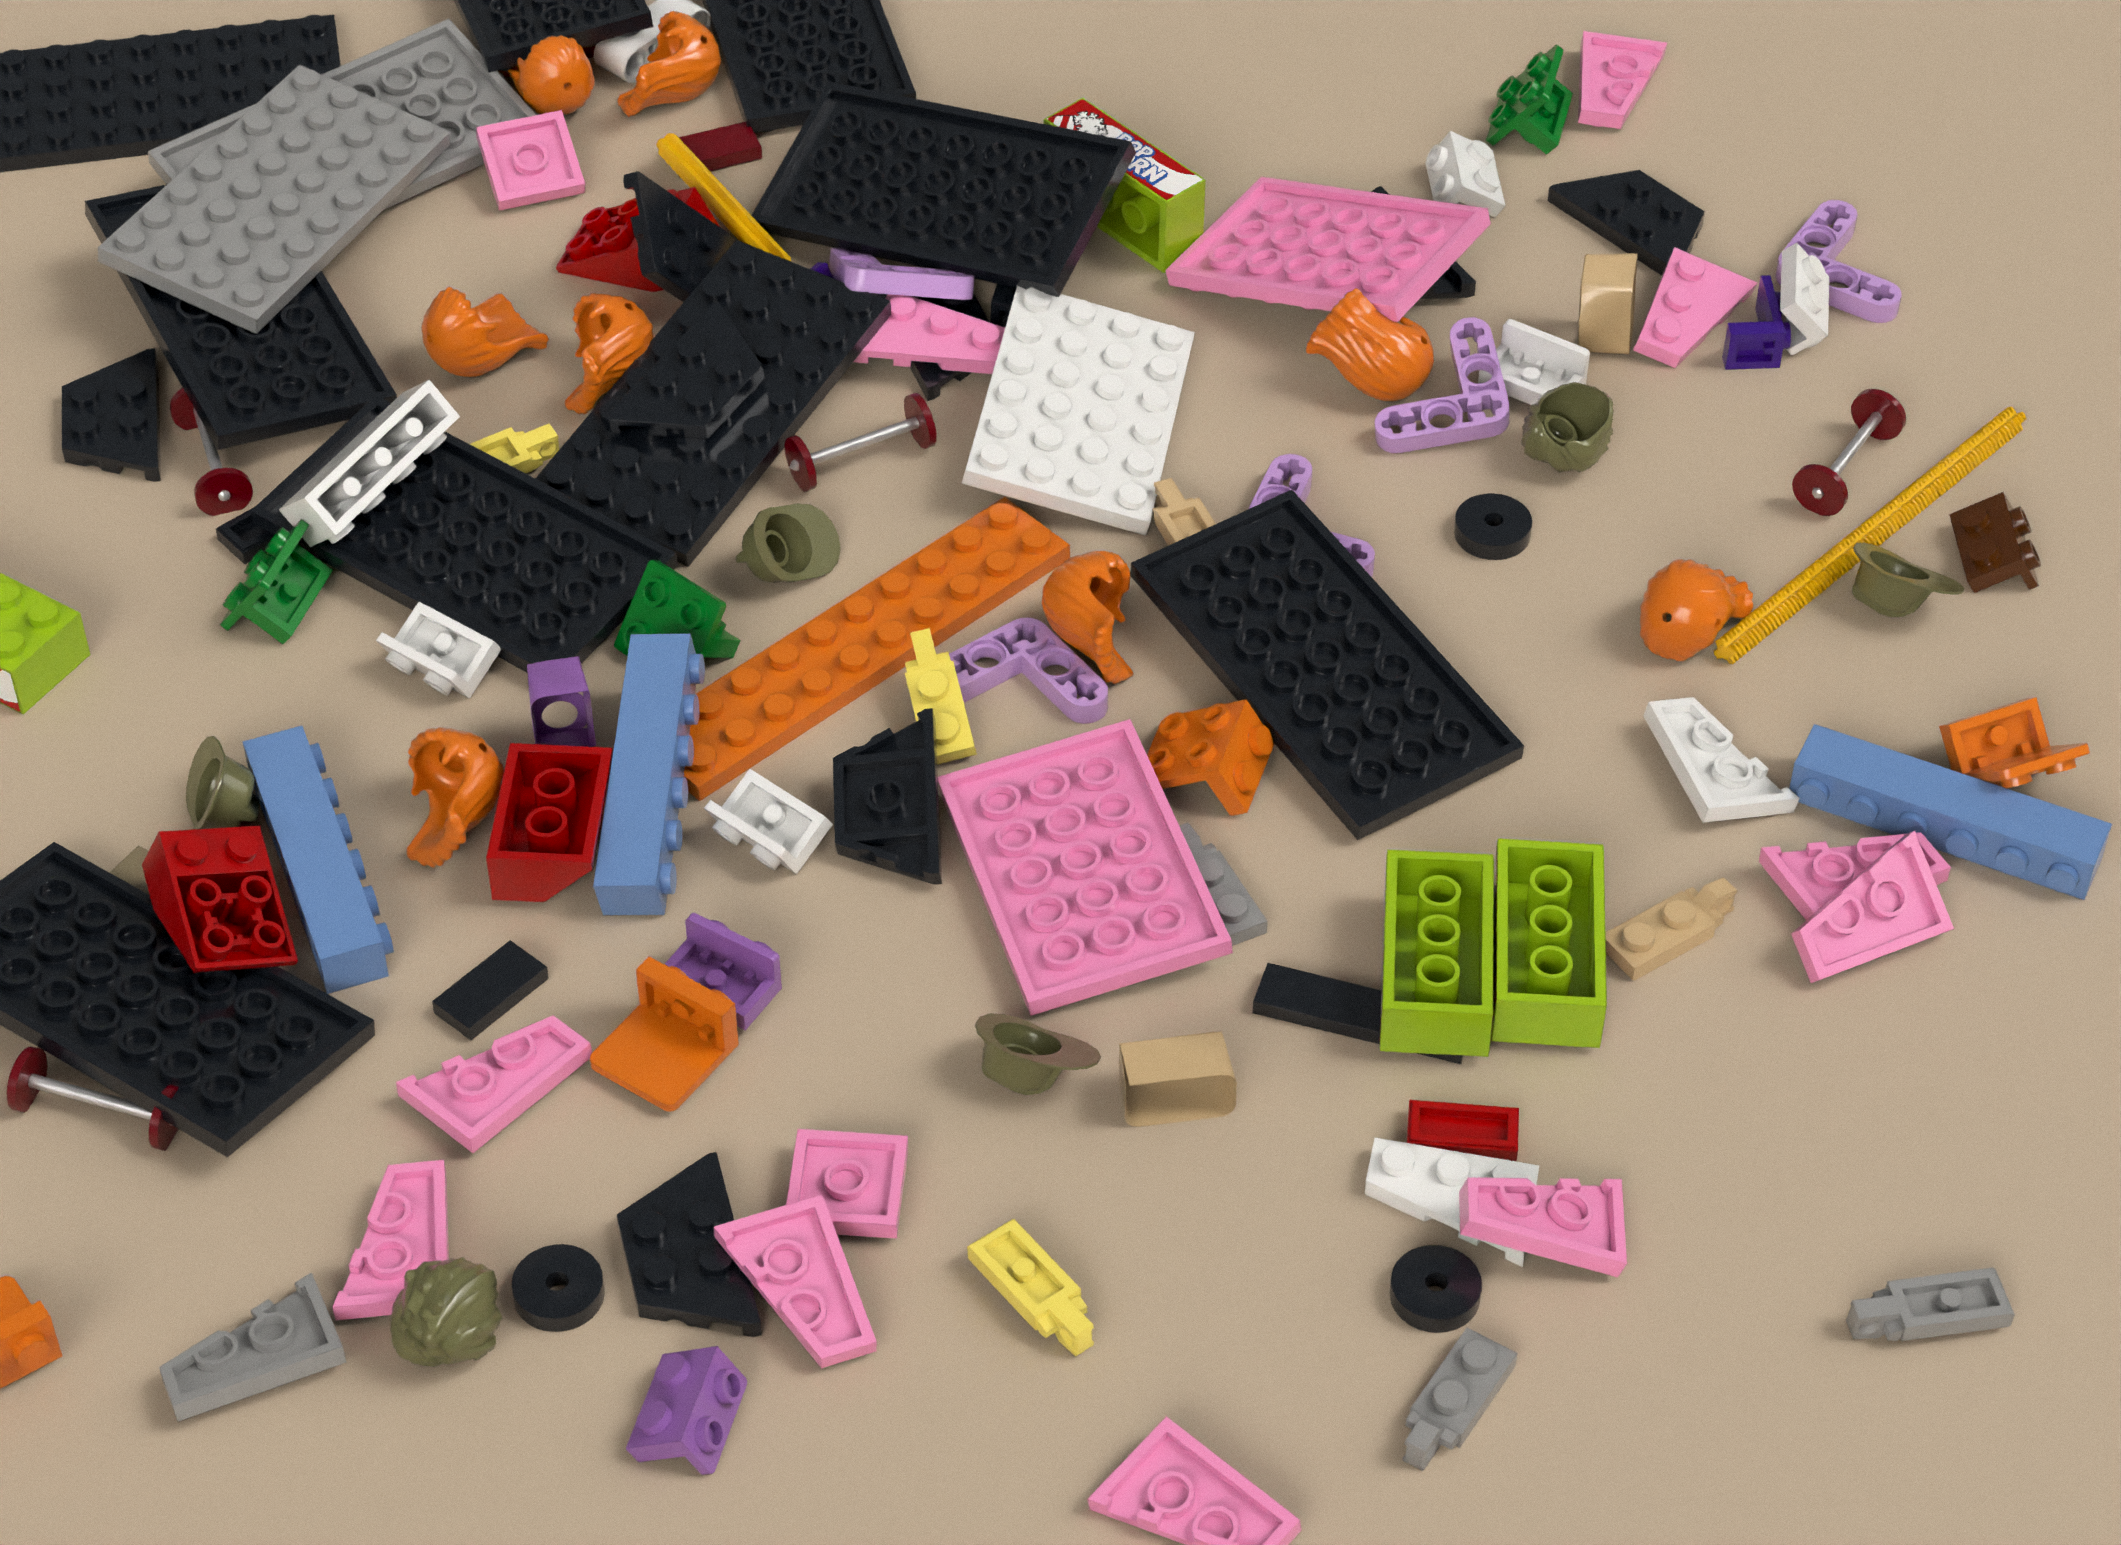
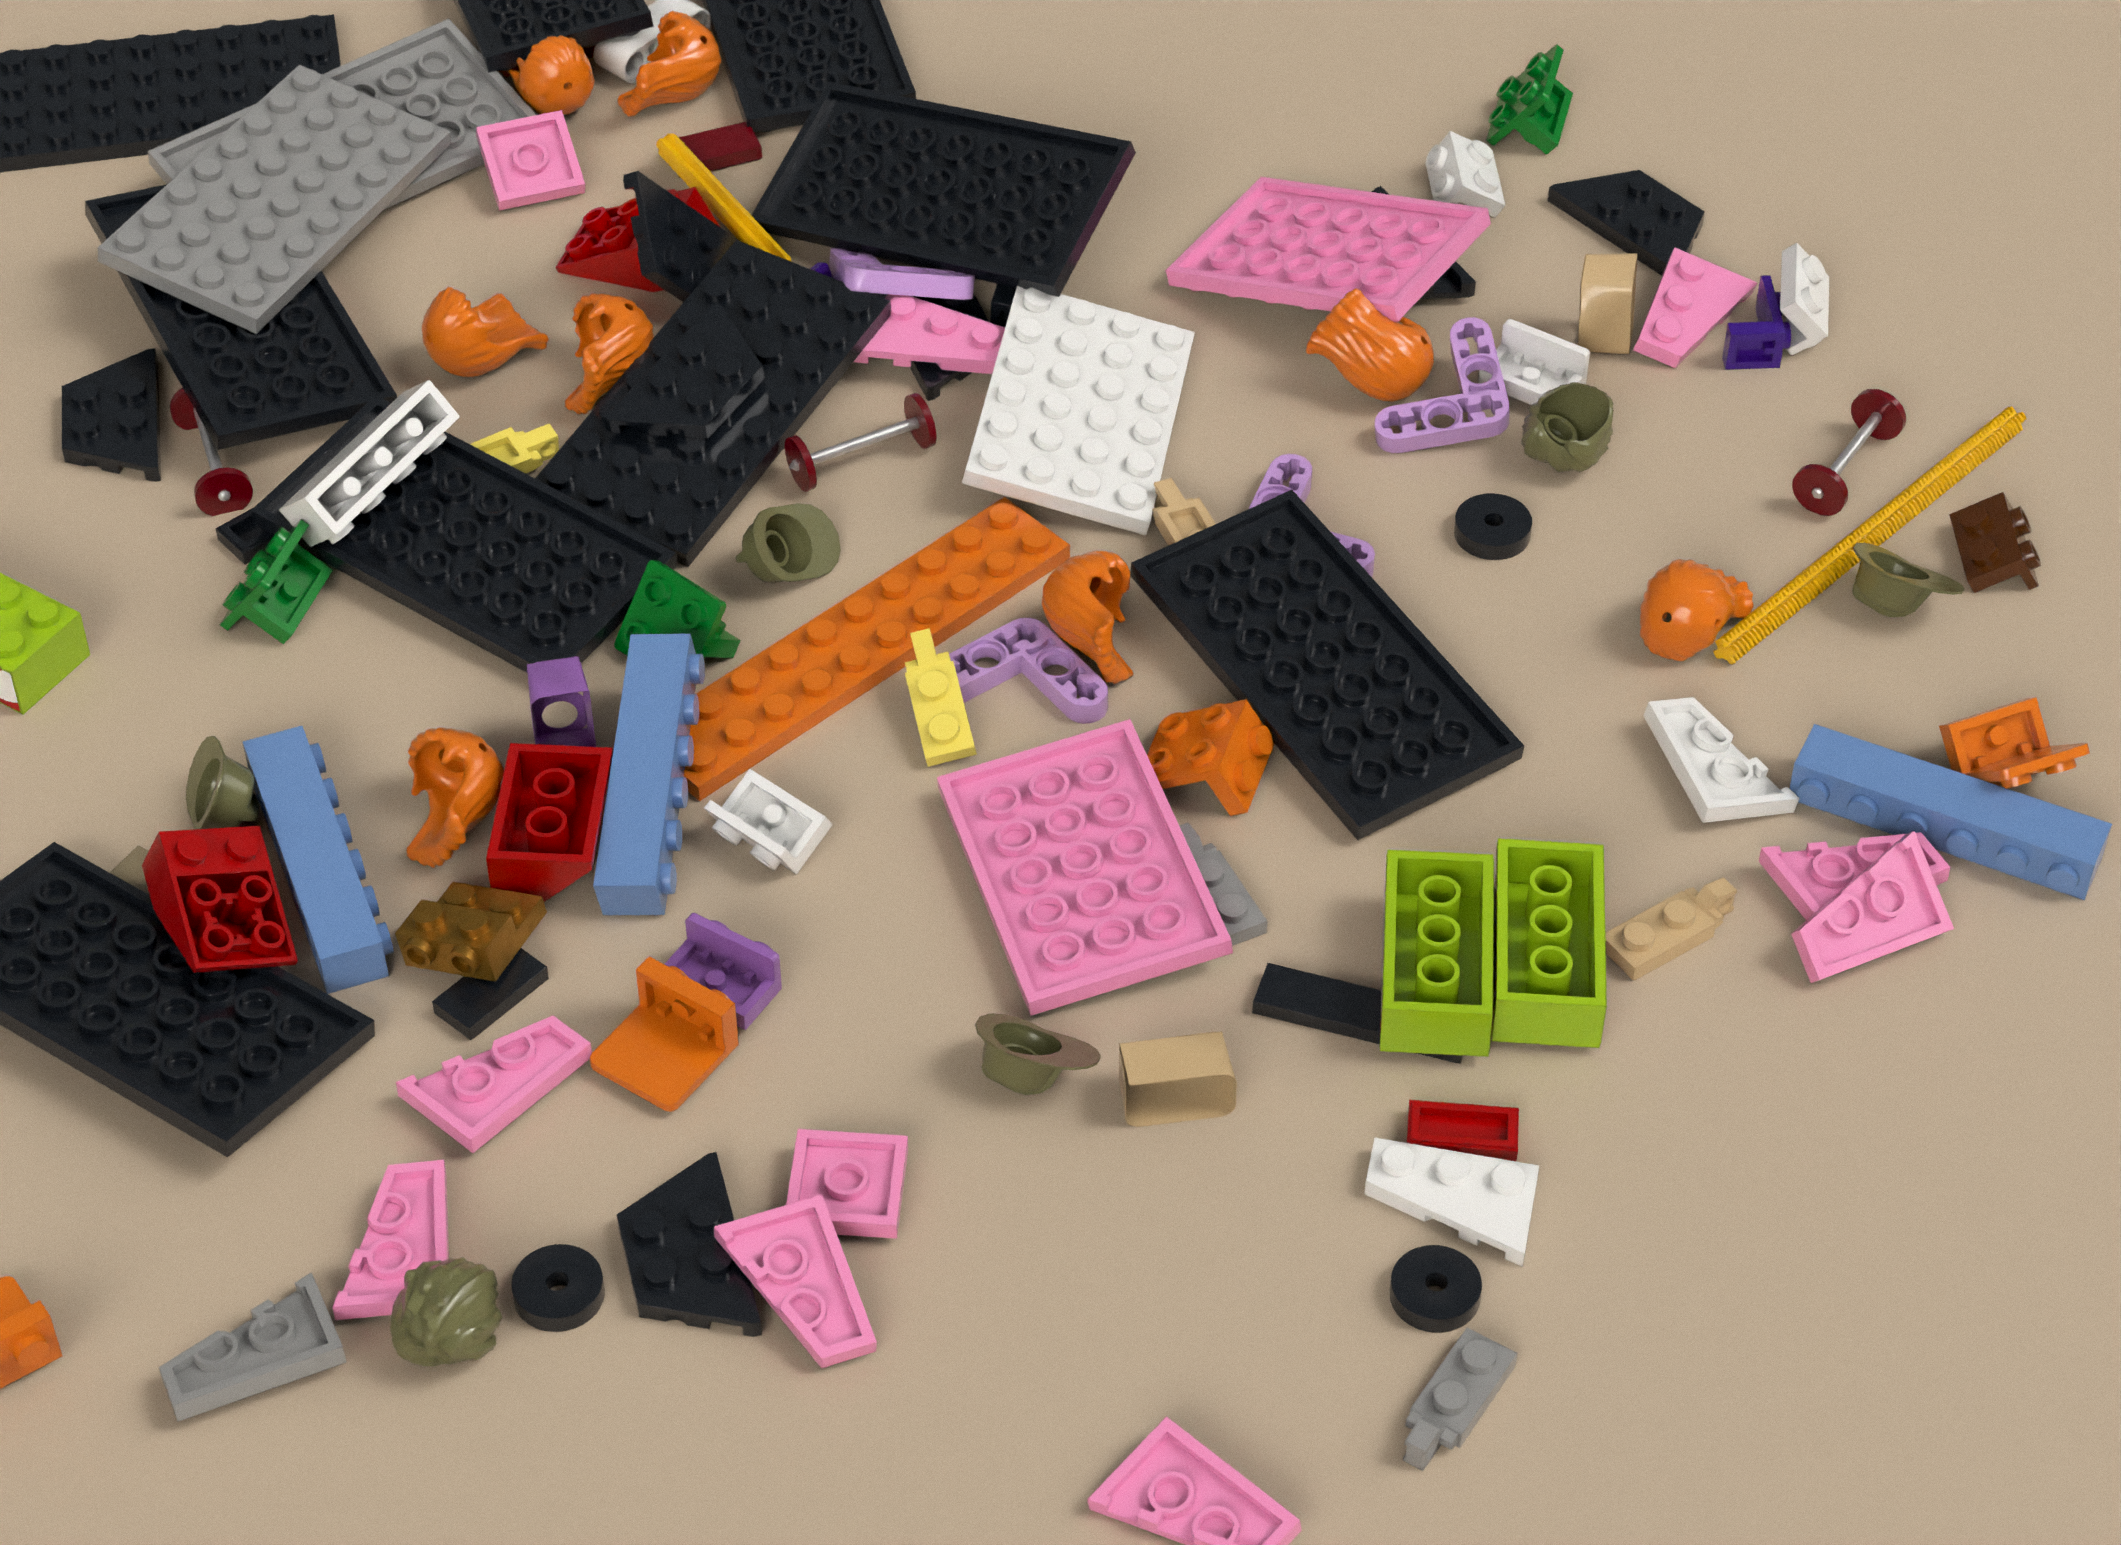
dark red axle [7,1046,179,1151] -> none
white bracket [376,602,501,699] -> none
medium lavender bracket [626,1346,747,1475] -> none
black wing [833,708,942,885] -> none
light yellow hinge [967,1219,1094,1357] -> none
lime brick [1043,97,1206,273] -> none
bright pink wing [1459,1178,1627,1277] -> none
bright pink wing [1578,31,1667,129] -> none
lavender beam [1775,200,1902,323] -> none
light grey hinge [1846,1268,2015,1341] -> none
none -> pearl gold plate [395,882,547,981]

